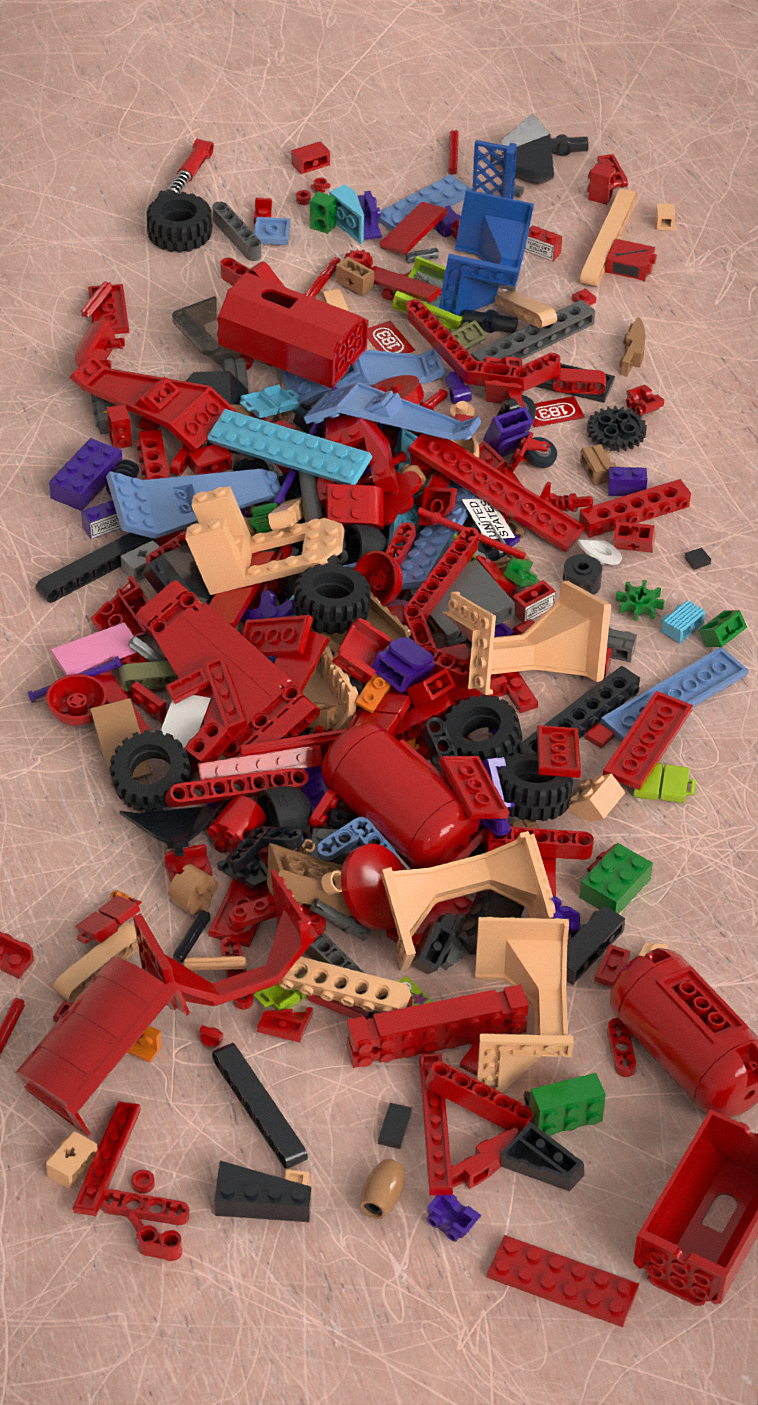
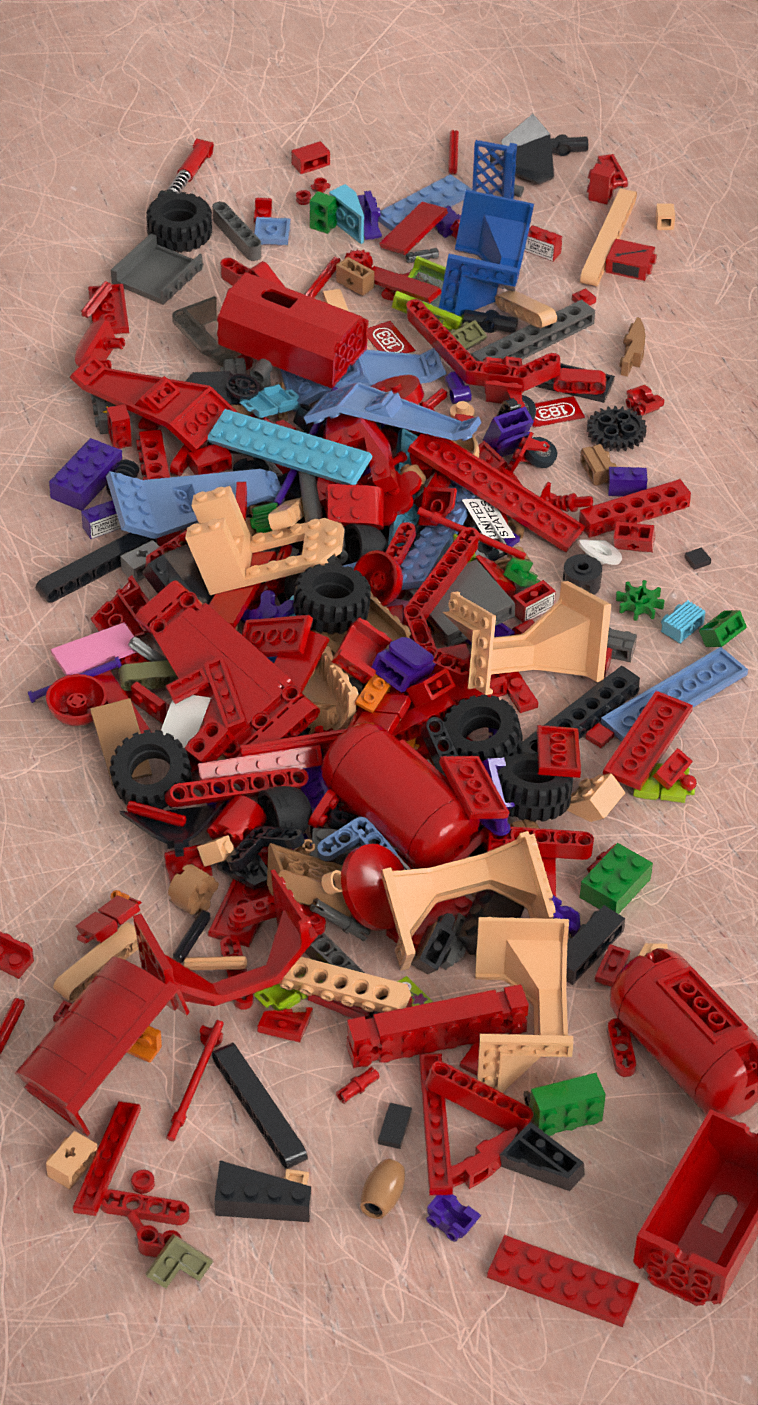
none -> dark grey panel [111,234,203,305]
none -> red axle [126,801,187,827]
none -> olive plate [145,1234,213,1288]
none -> red bar [166,1020,224,1141]
none -> light nougat brick [197,835,234,867]
none -> black wheel [225,374,260,400]
none -> red beam [236,482,247,522]
none -> dark grey piece [250,359,273,392]
none -> red pin [336,1067,380,1104]
none -> red plate [653,748,697,791]

